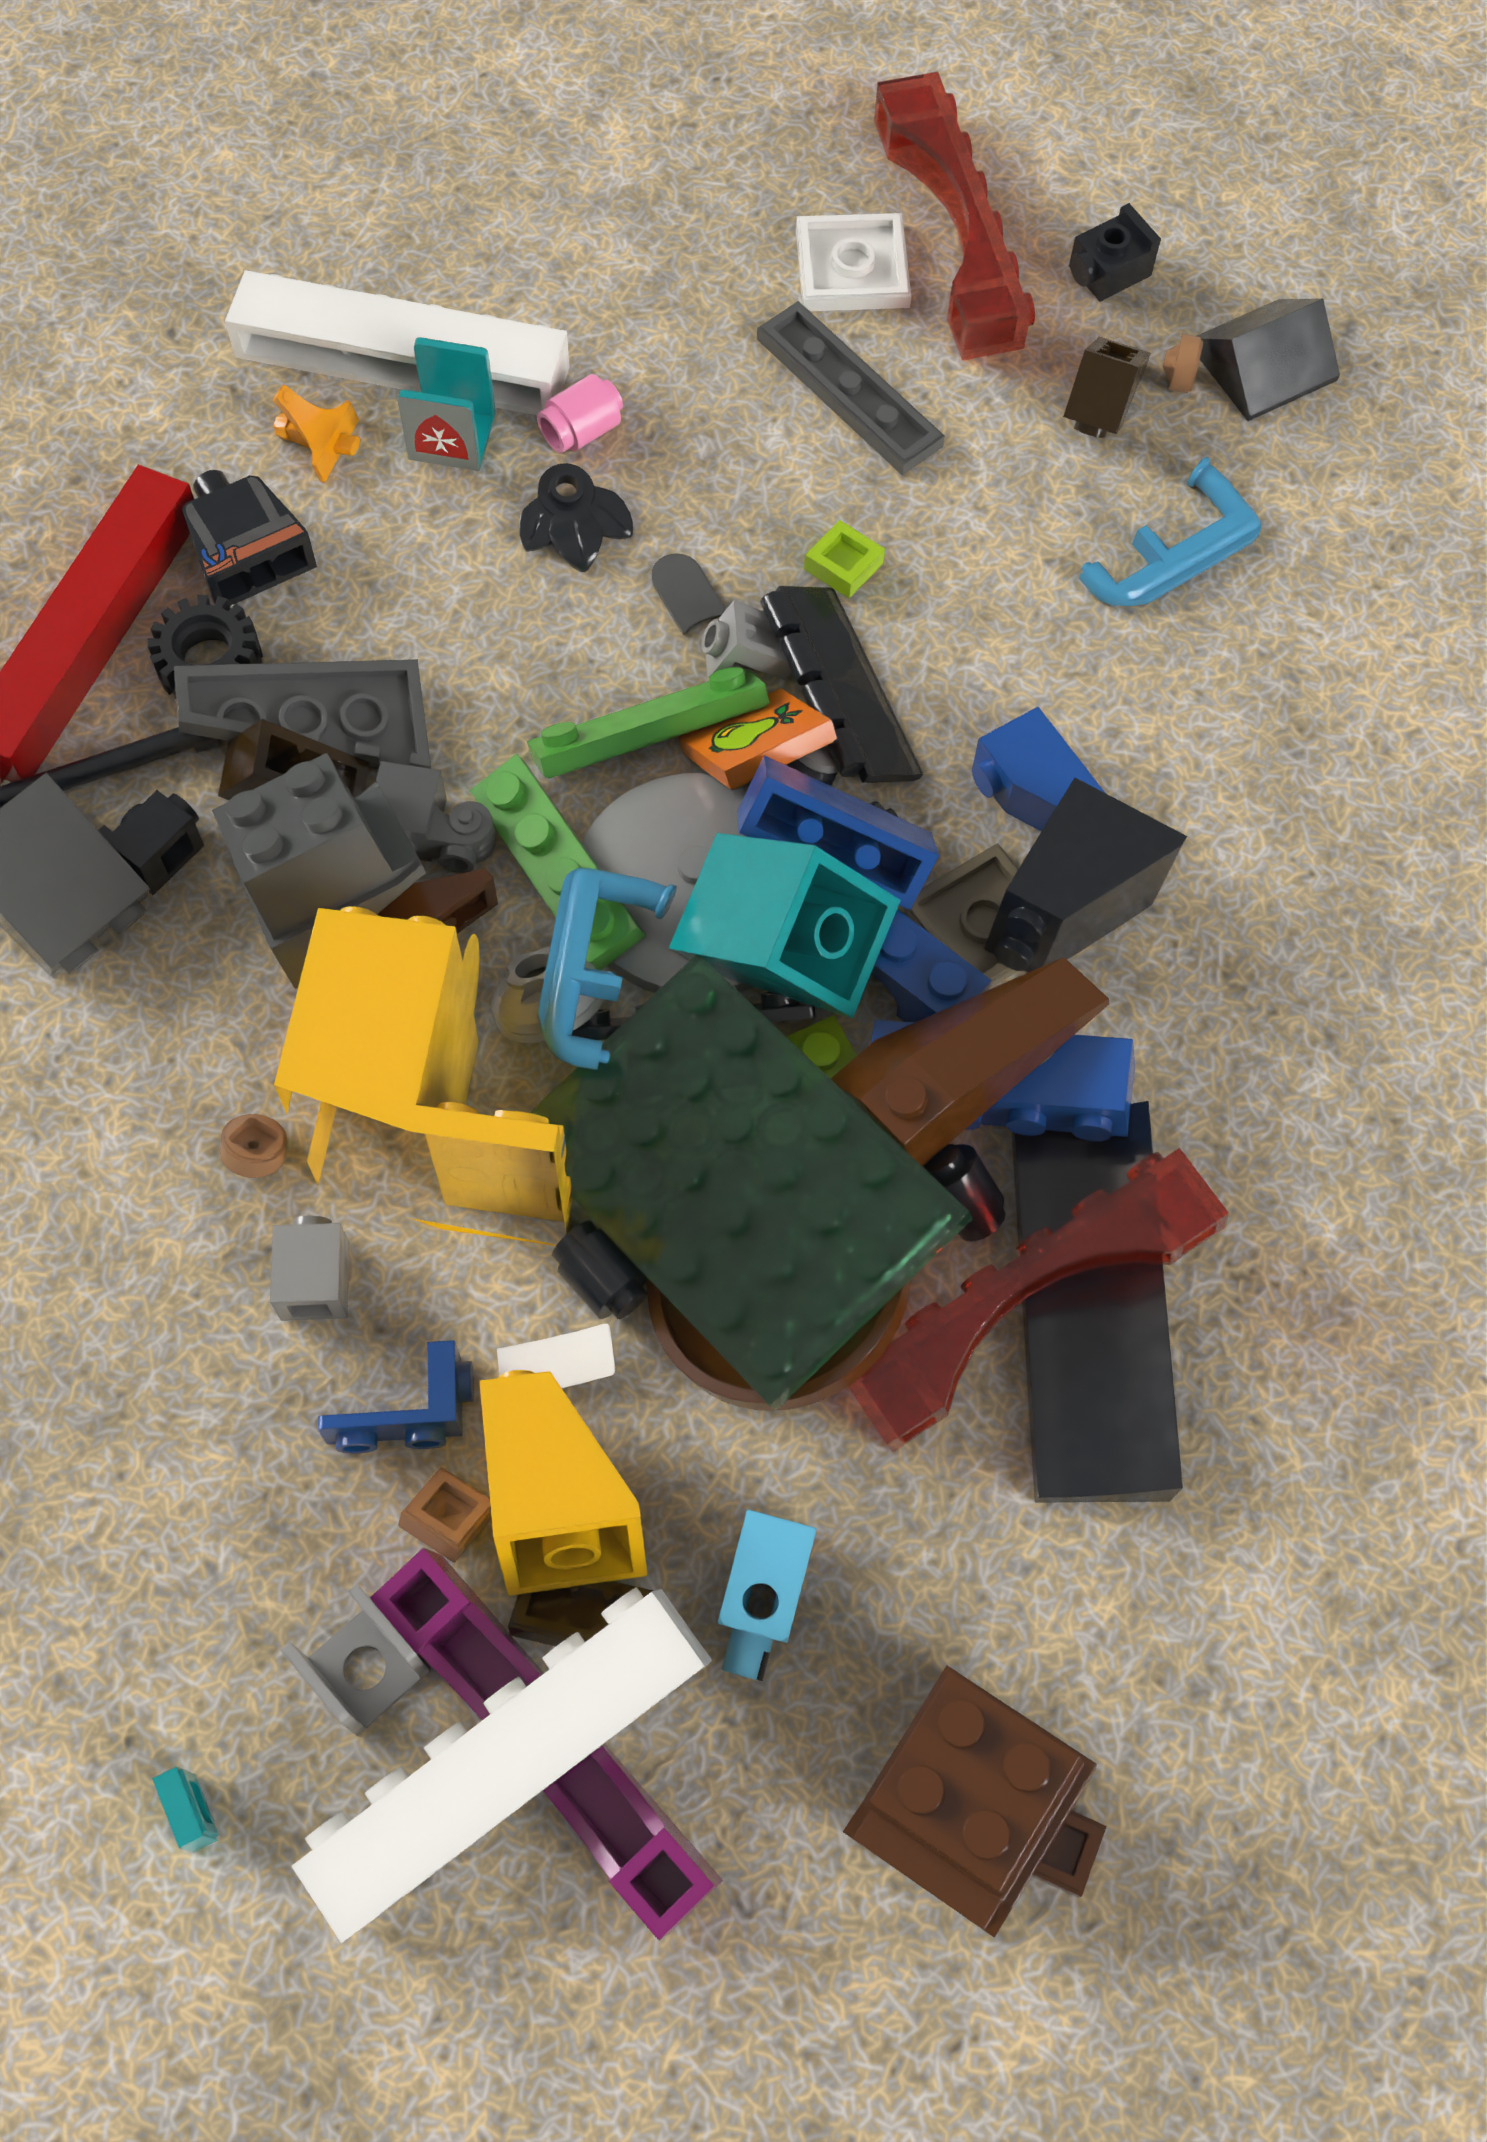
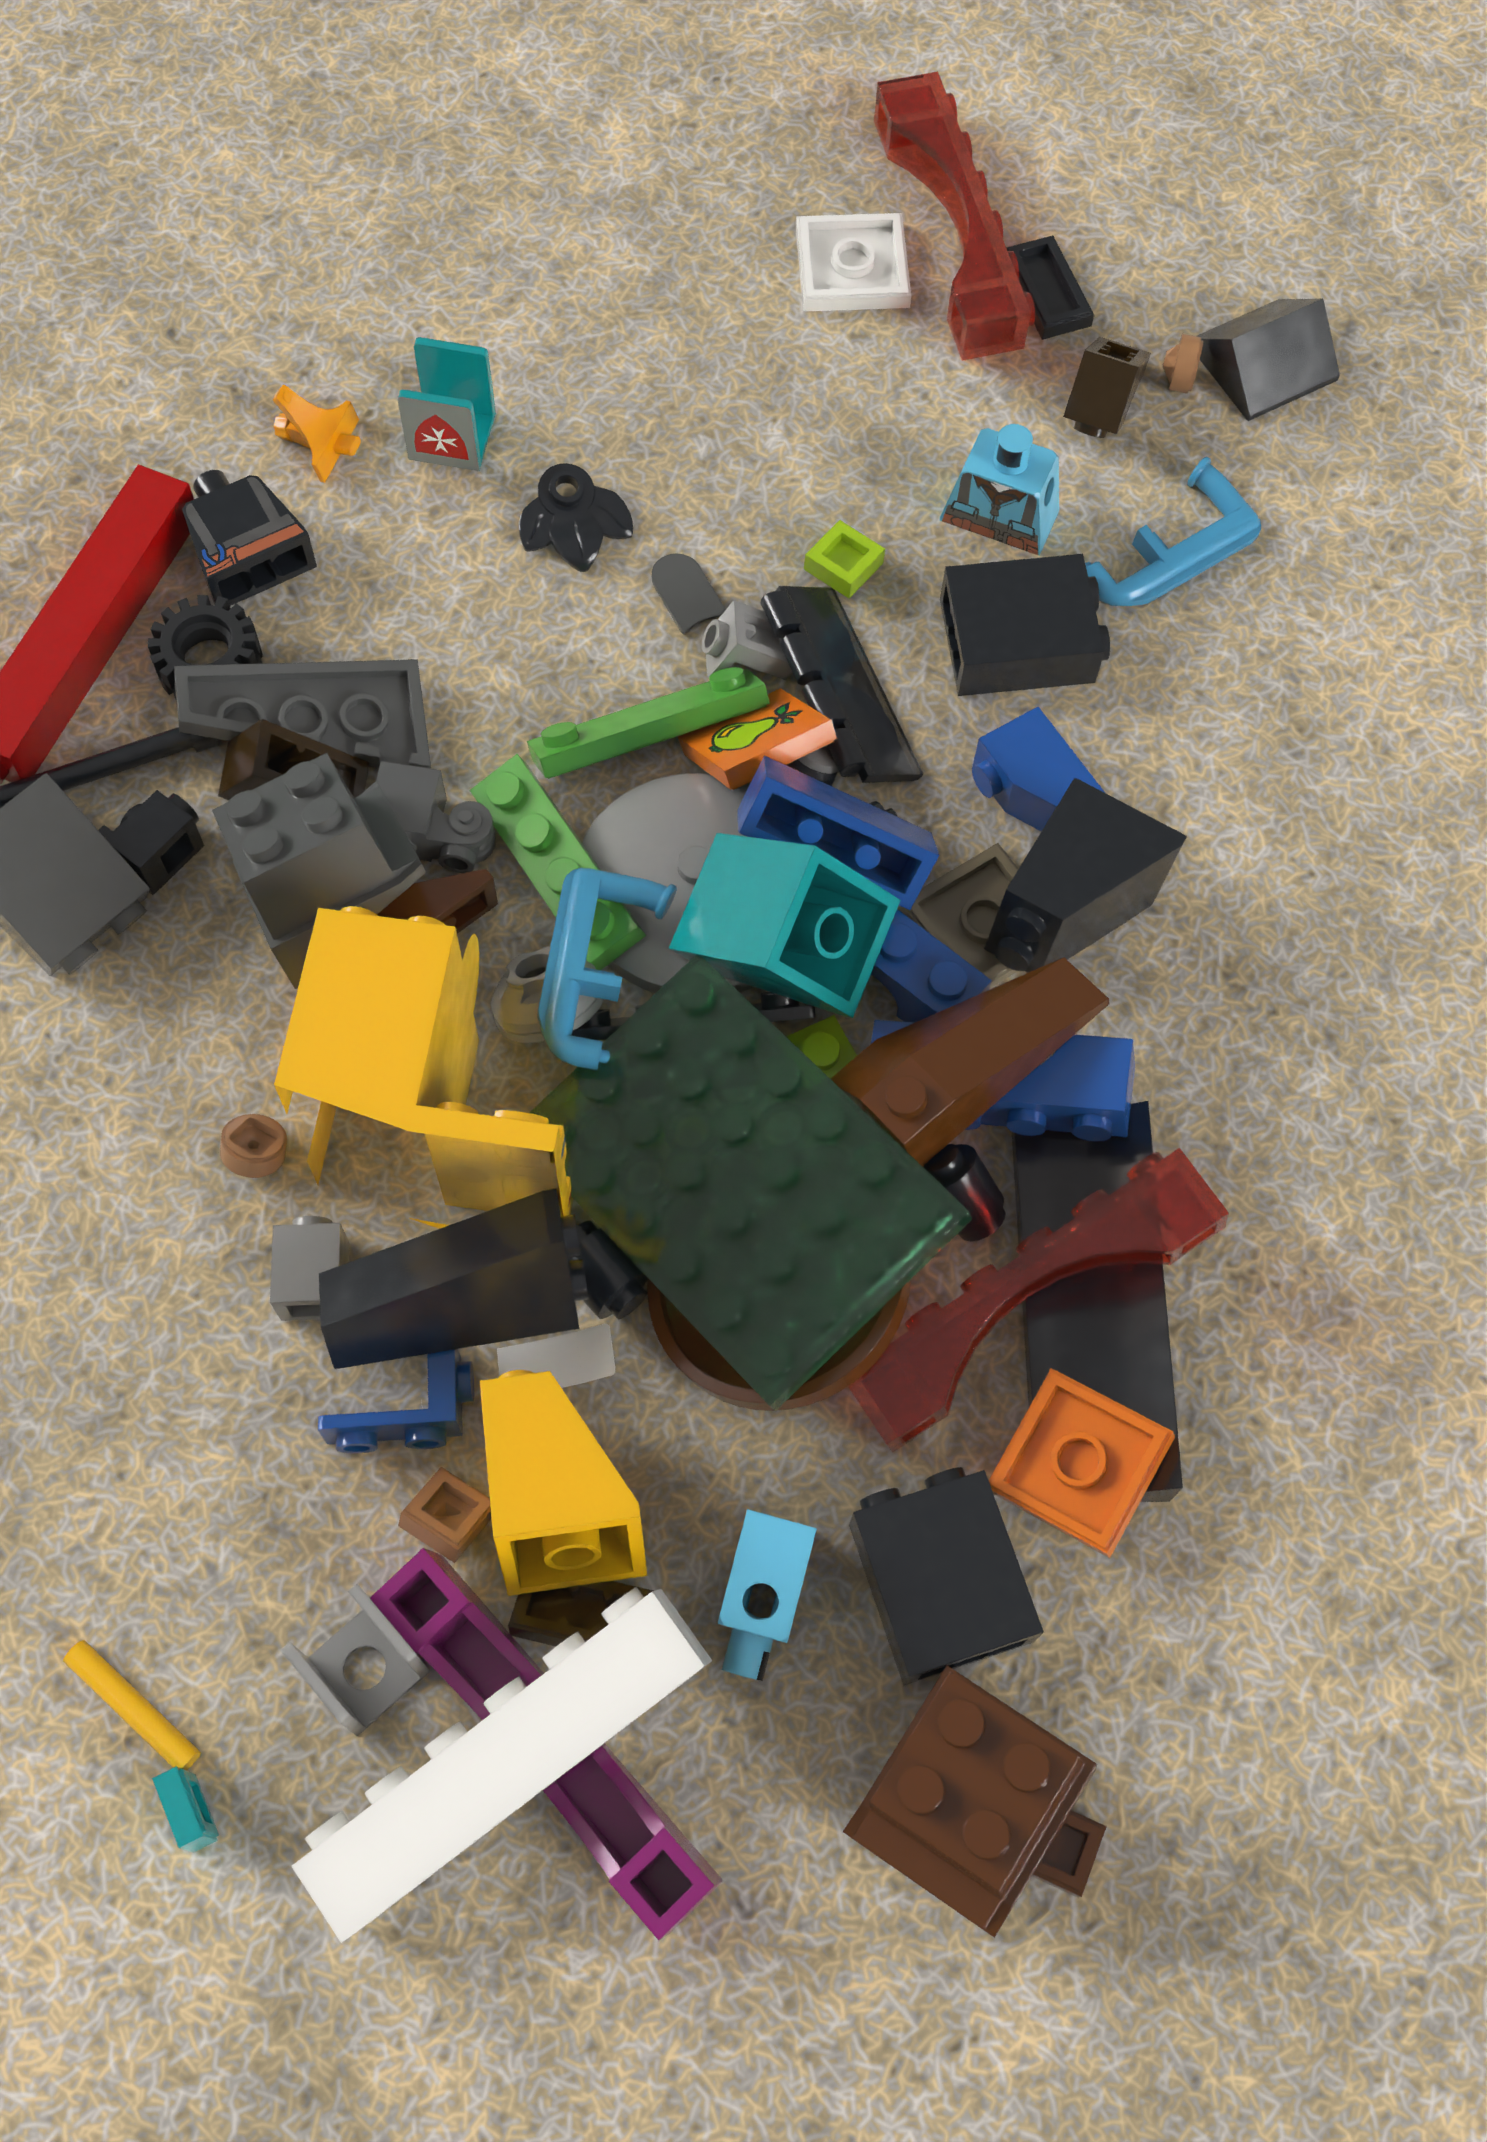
white brick [225,270,570,415] -> none
bright pink brick [537,374,623,453] -> none
dark grey tile [757,301,945,476] -> none
black brick [1069,203,1161,302] -> none
none -> yellow piece [63,1640,201,1770]
none -> black slope [319,1189,589,1369]
none -> black brick [849,1467,1044,1686]
none -> medium azure torso [940,424,1060,556]
none -> black brick [940,554,1110,696]
none -> orange tile [989,1368,1175,1558]
none -> black tile [1002,235,1094,340]

